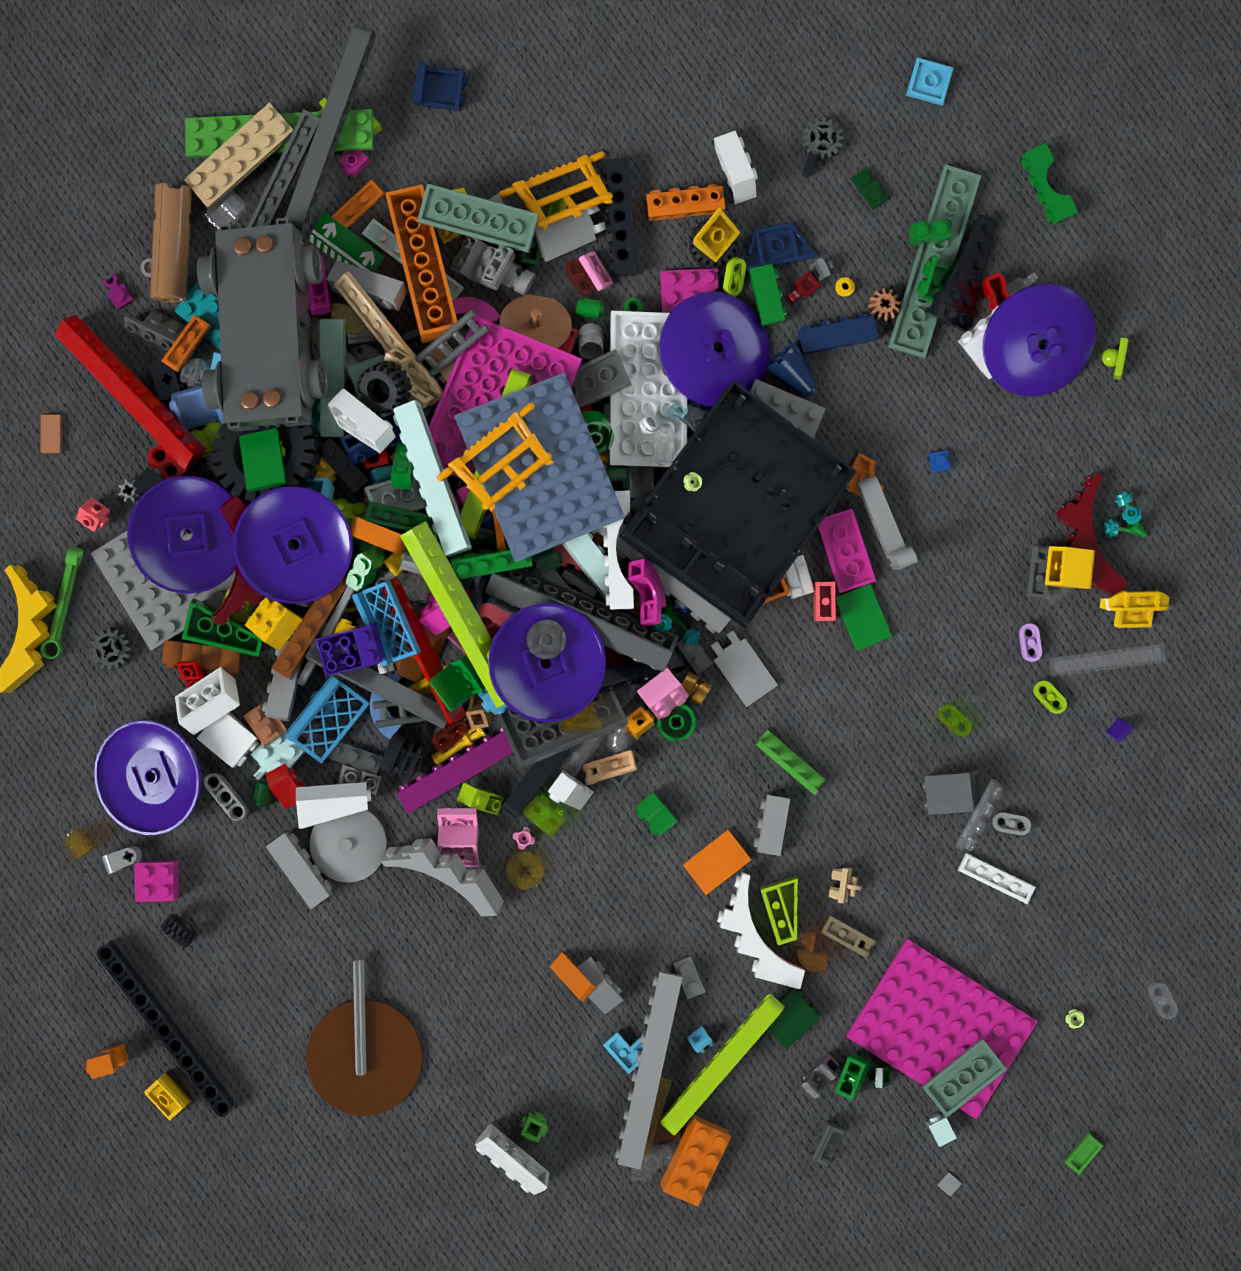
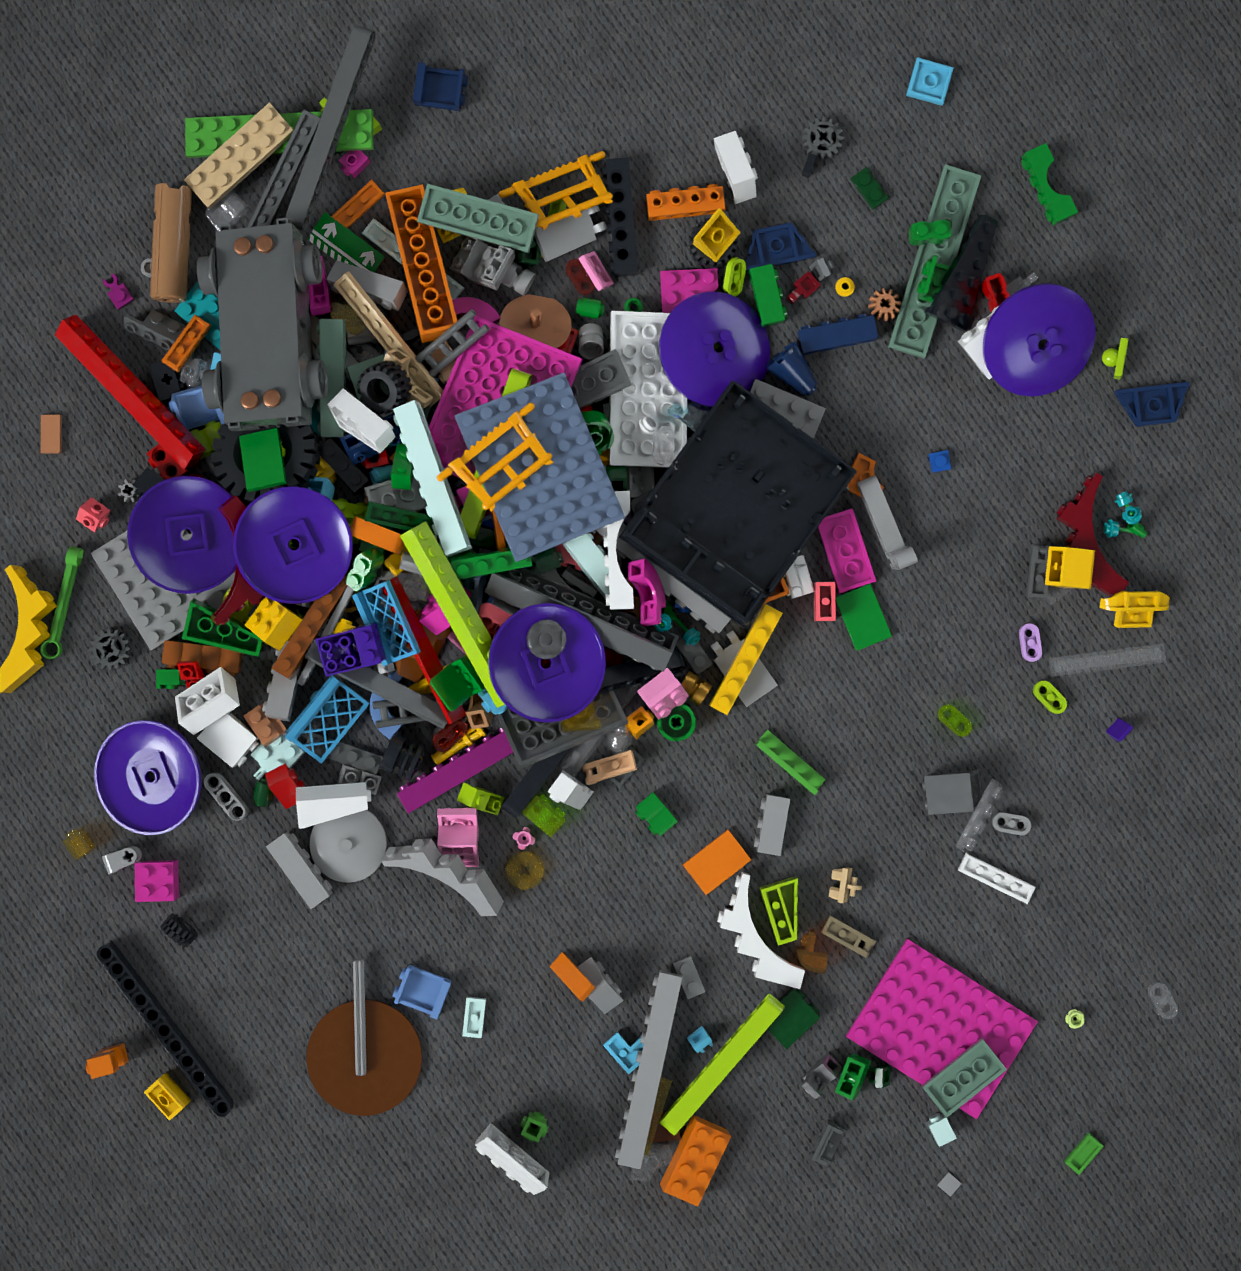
yellowish green plate [683,472,702,491] -> none
none -> green brick [156,669,186,689]
none -> medium blue panel [392,964,452,1019]
none -> light aqua plate [462,996,486,1038]
none -> yellow brick [709,604,783,715]
none -> dark blue wing [1114,382,1189,427]

